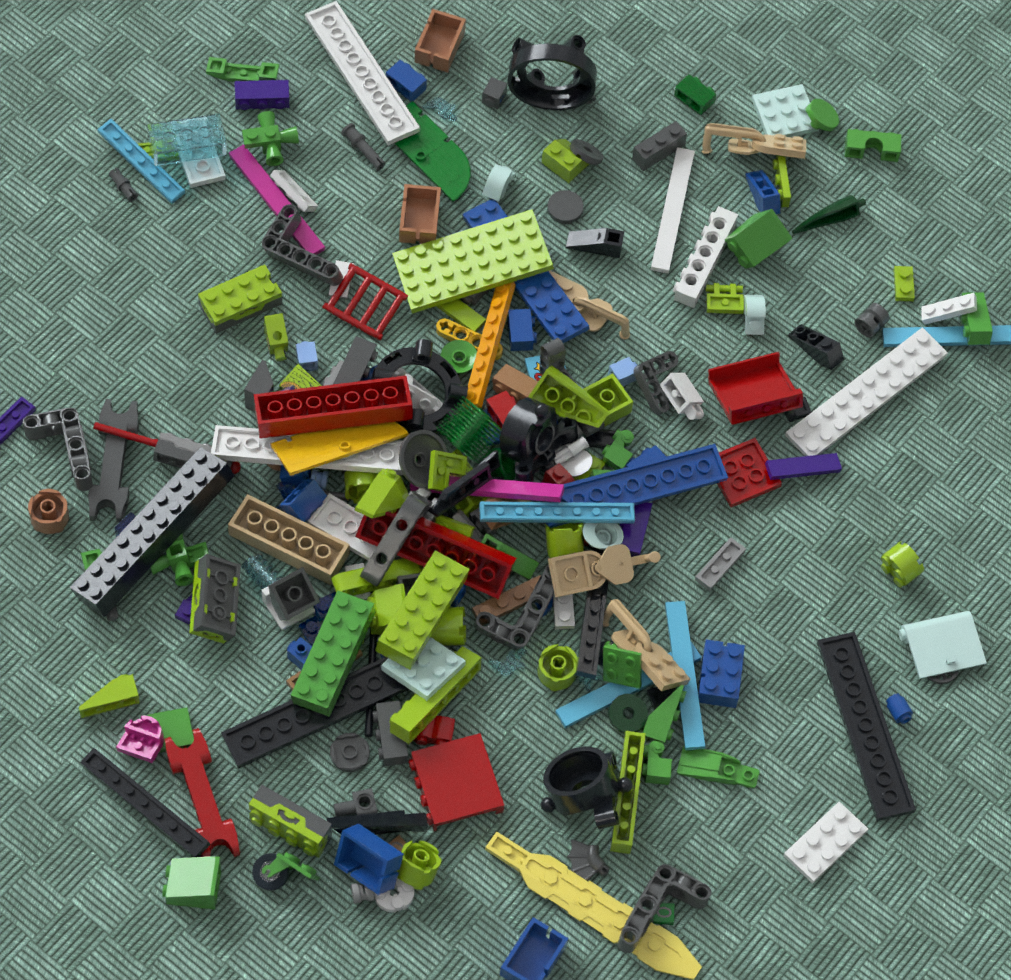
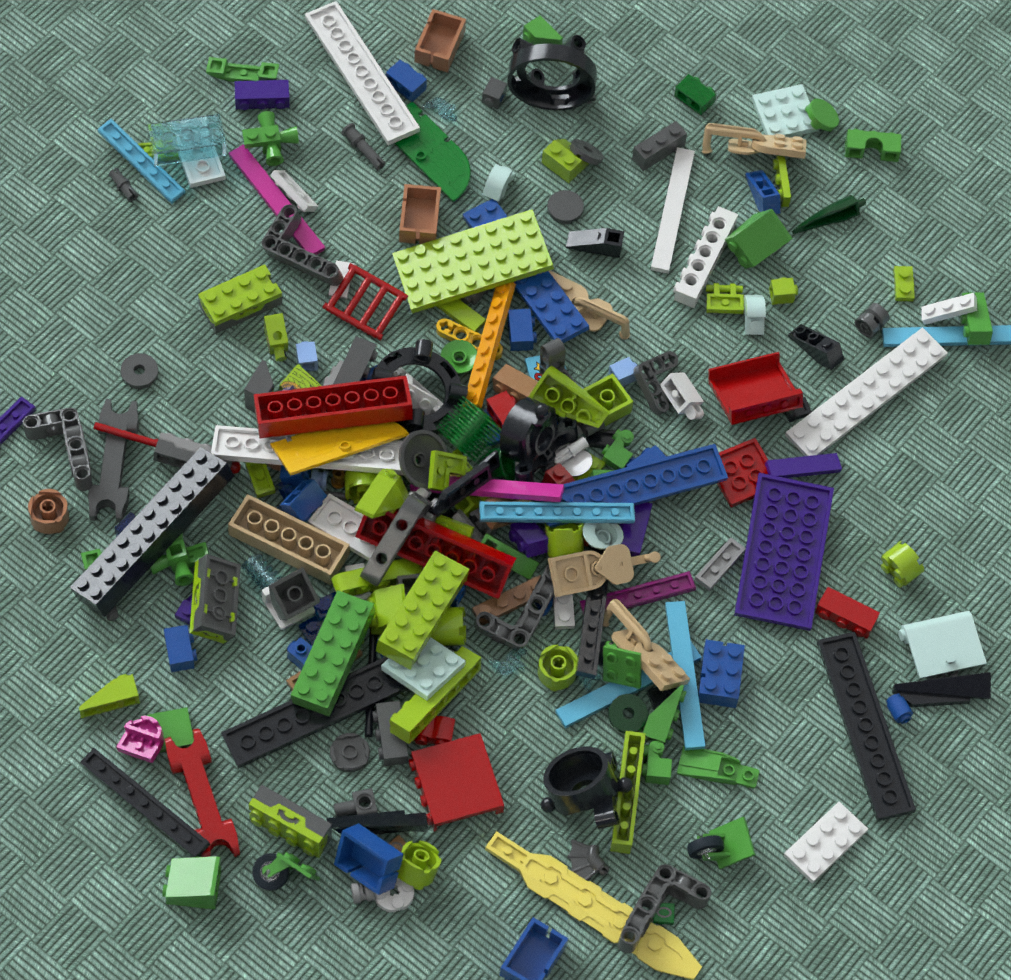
none -> dark grey tile [120,353,159,389]
none -> blue brick [164,625,197,672]
none -> lime plate [245,462,275,498]
none -> pearl gold pin [331,469,345,489]
none -> dark purple brick [509,522,548,558]
none -> bright green slope [523,15,563,45]
none -> magenta tile [579,571,696,614]
none -> bright green plate [687,817,755,869]
none -> dark purple plate [734,473,834,631]
none -> lime brick [769,277,798,305]
none -> red brick [815,587,880,639]
none -> black wedge [892,672,991,707]

